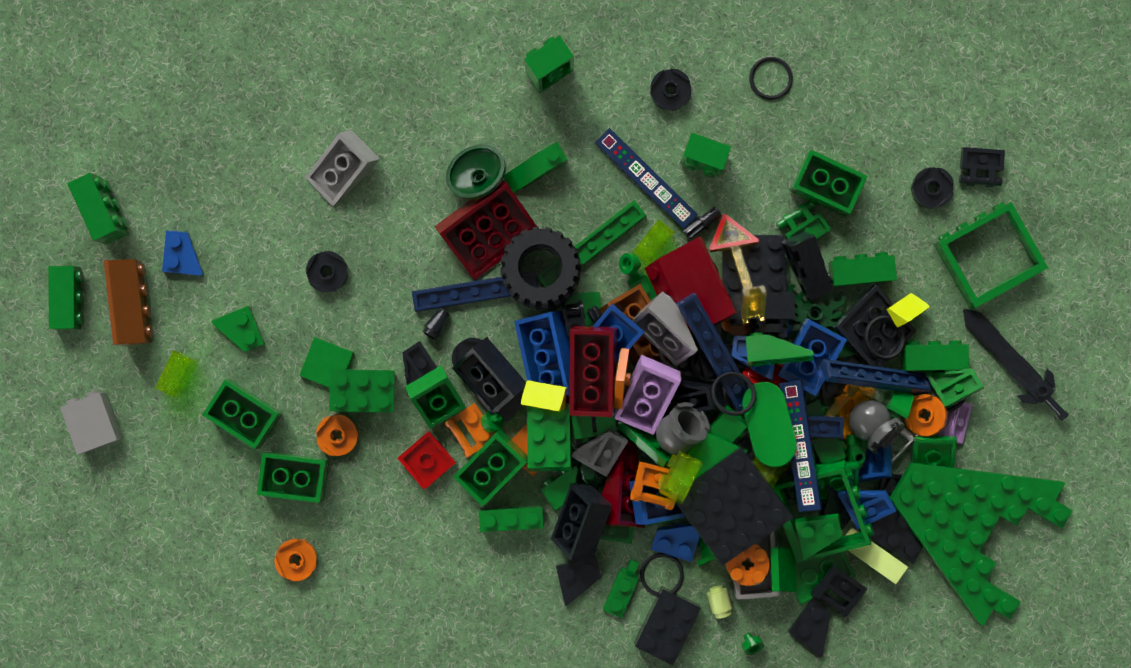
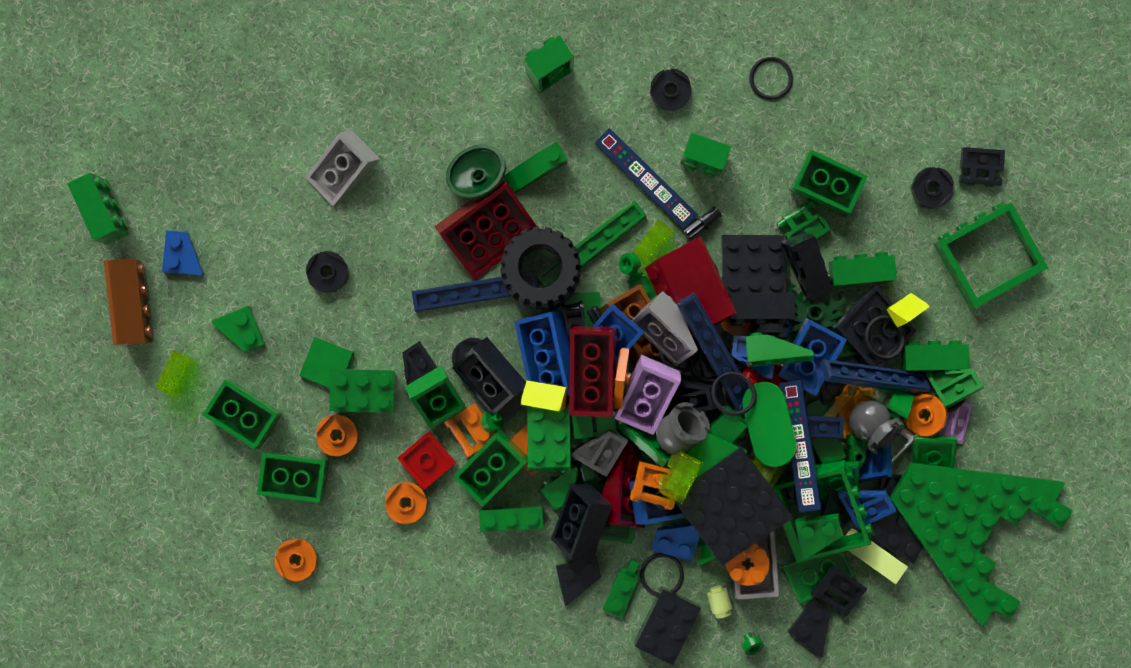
green brick [48,266,84,330] -> none
light grey brick [60,390,123,455] -> none
black cone [422,308,450,341] -> none
clear yellow piece [709,214,766,323] -> none
green tile [771,547,797,592] -> none
black sword [963,309,1069,421] -> none
none -> orange plate [385,482,428,524]

